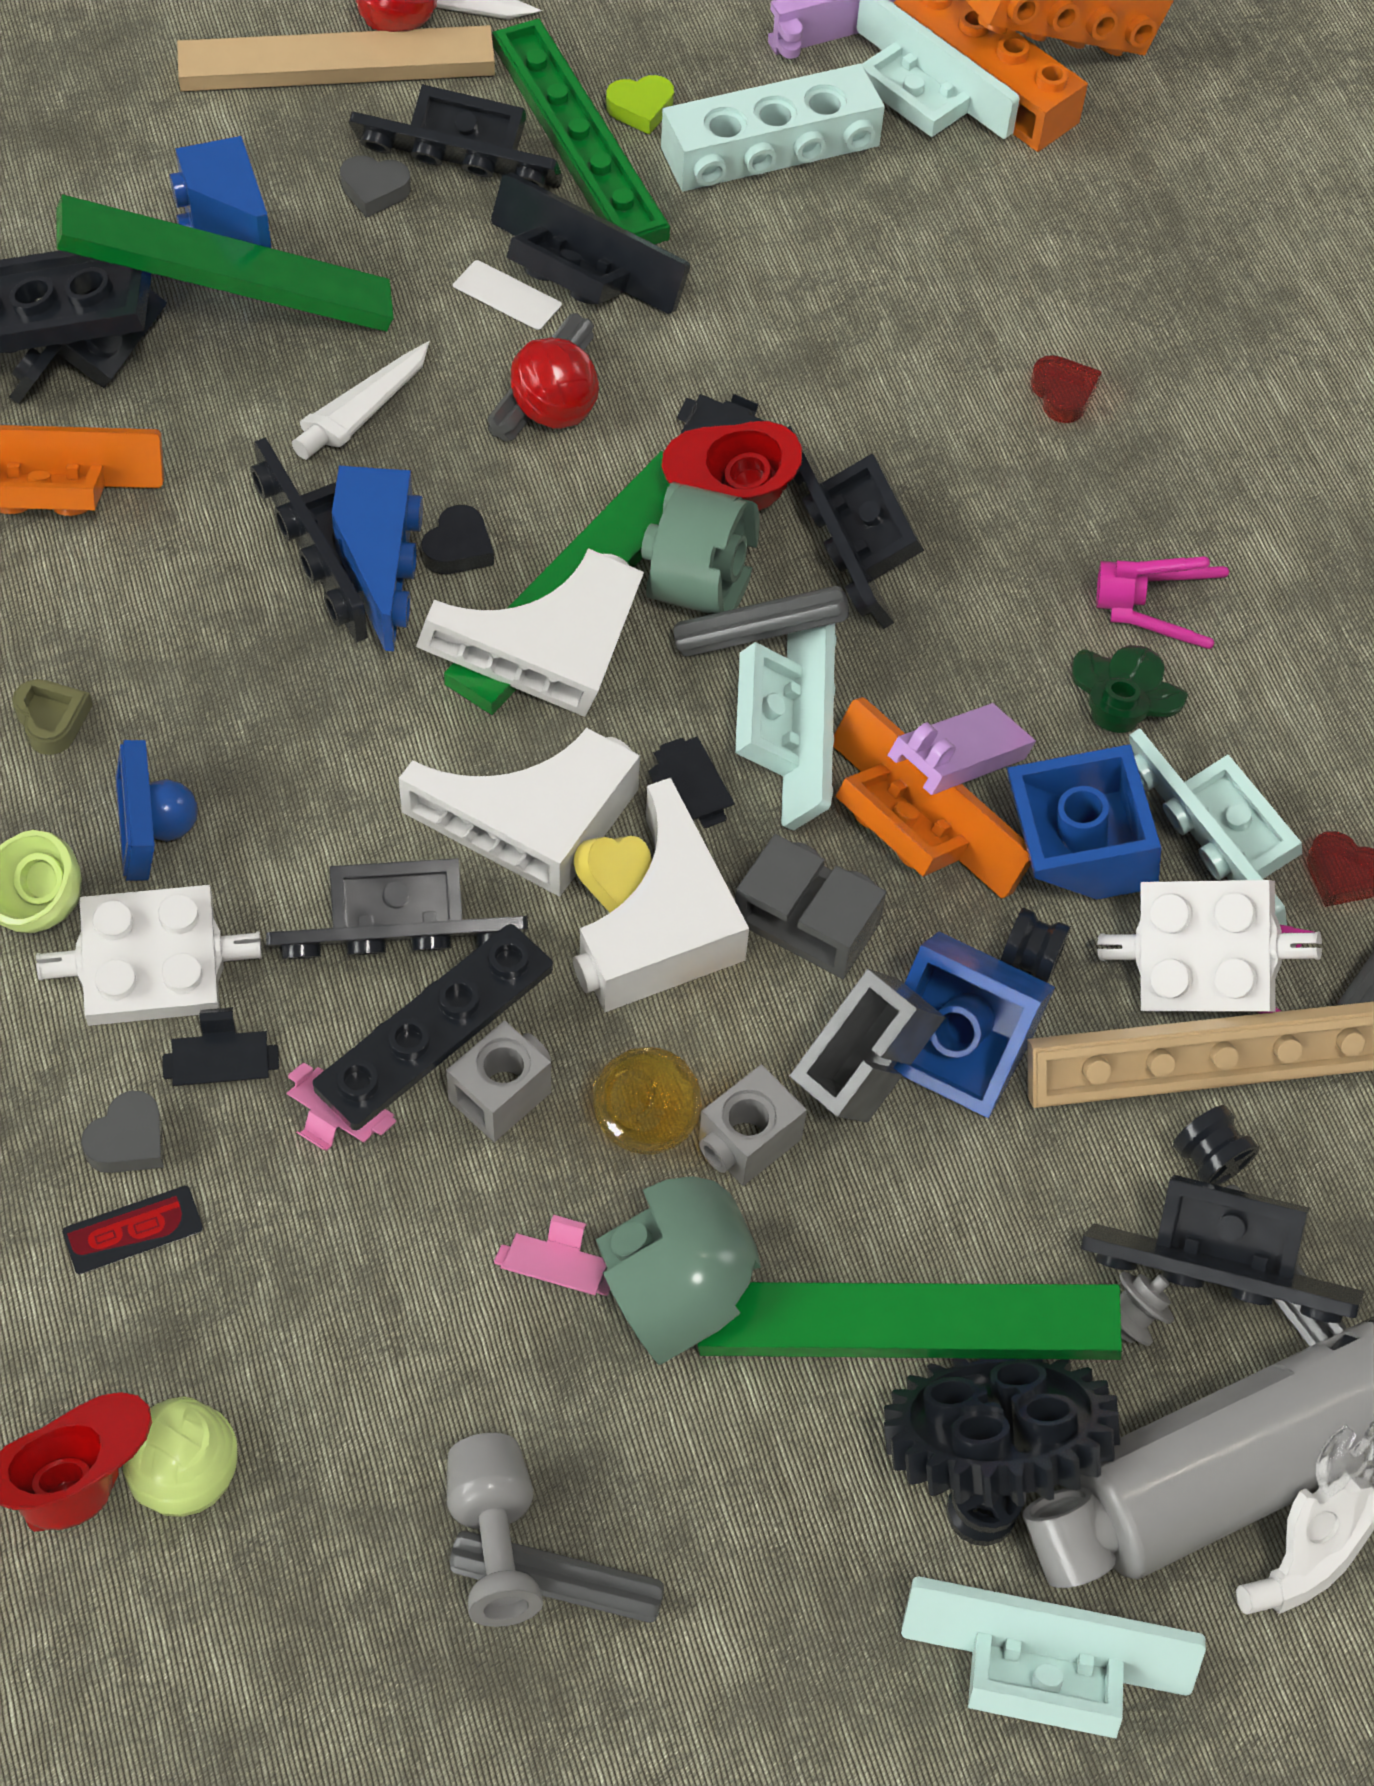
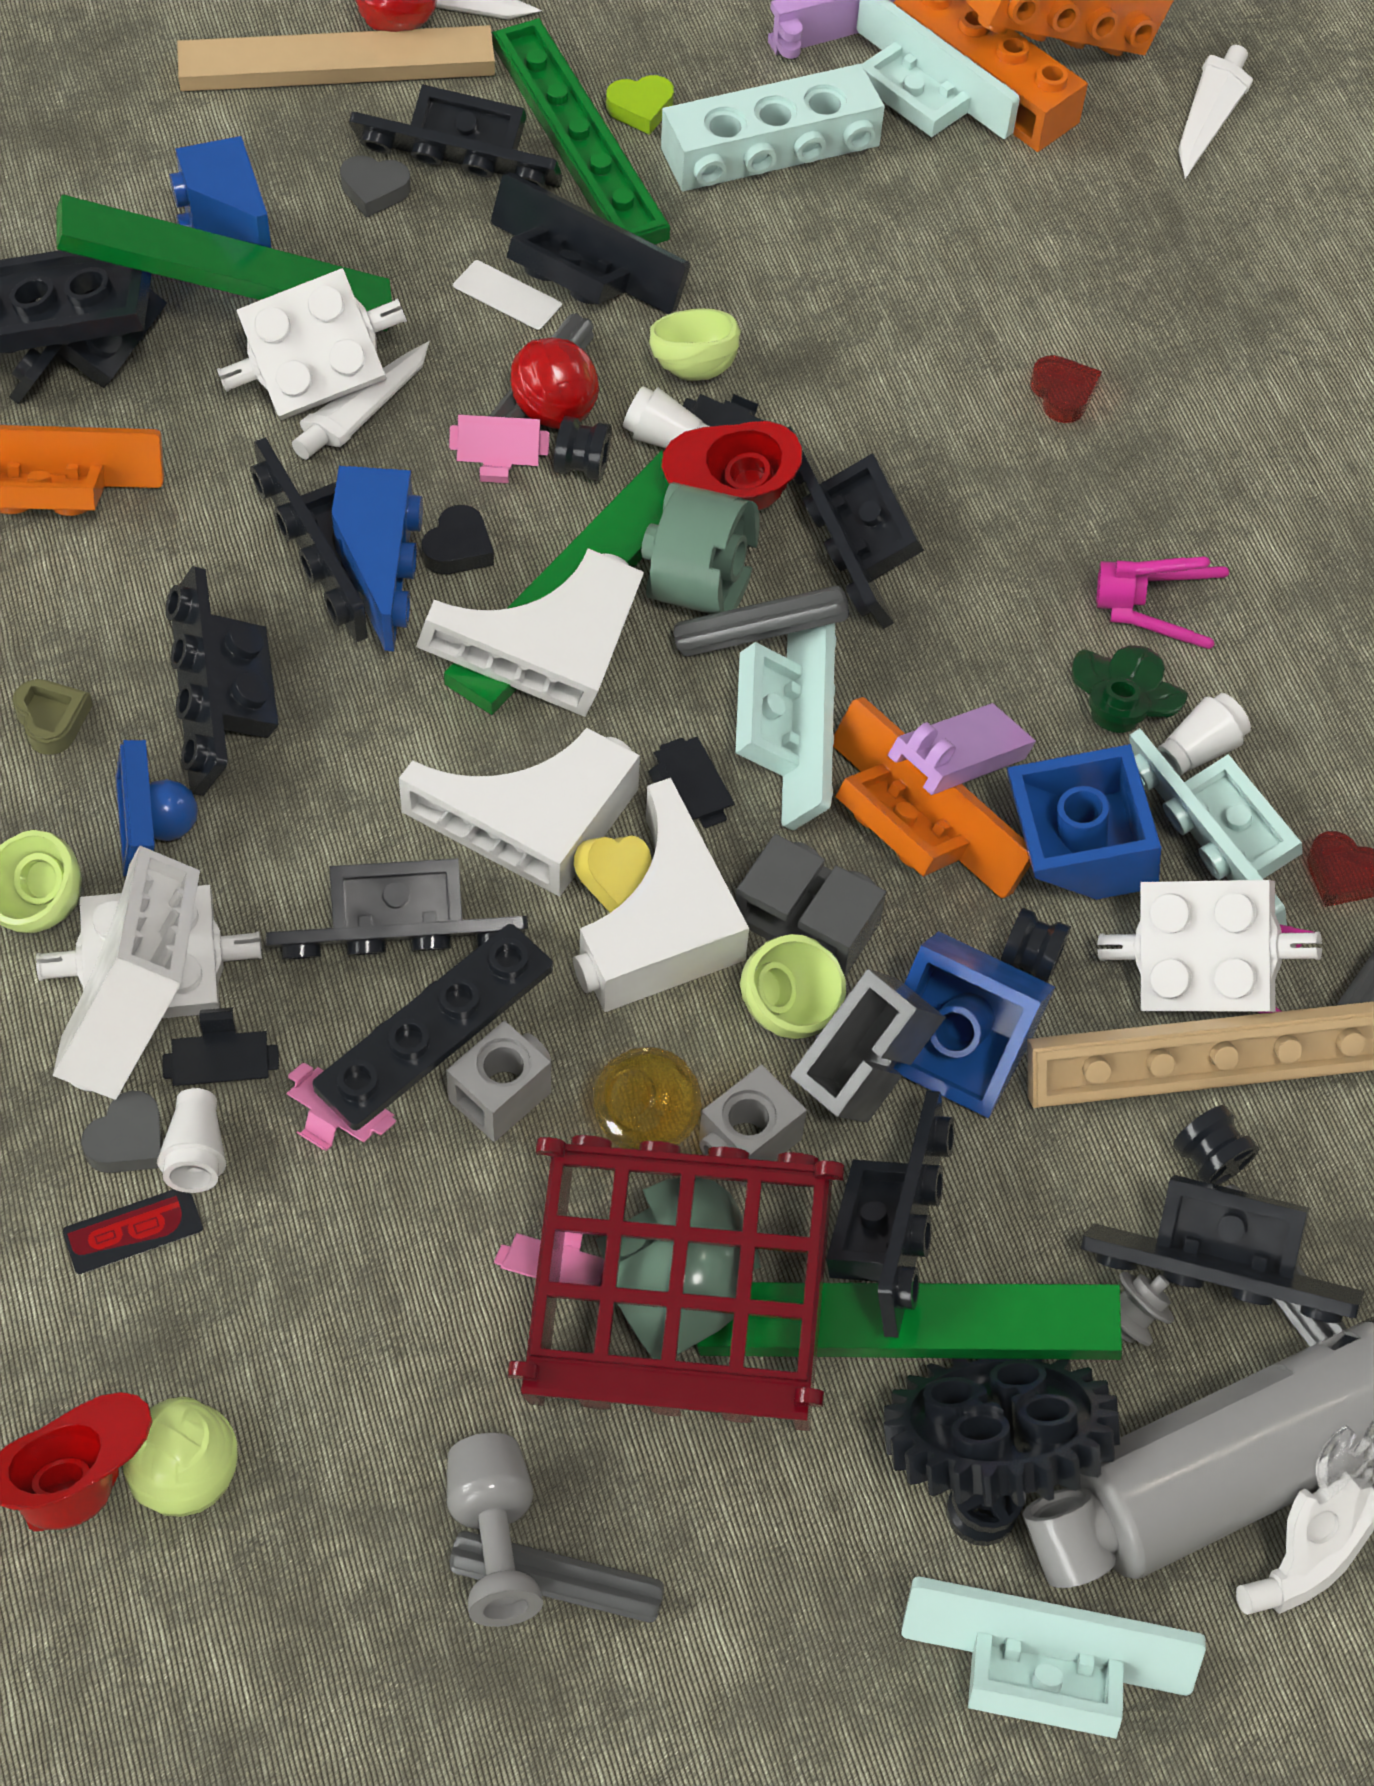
none -> white arch [53,846,200,1100]
none -> white cone [157,1088,226,1193]
none -> black bracket [166,566,279,796]
none -> white plate [217,268,407,420]
none -> bright pink piece [449,415,550,483]
none -> dark red window [507,1135,844,1431]
none -> black wheel [554,416,612,481]
none -> white cone [623,386,710,448]
none -> yellowish green piece [649,308,741,381]
none -> yellowish green piece [740,934,846,1039]
none -> black bracket [826,1091,955,1338]
none -> white cone [1157,693,1251,776]
none -> white bar [1178,45,1253,179]

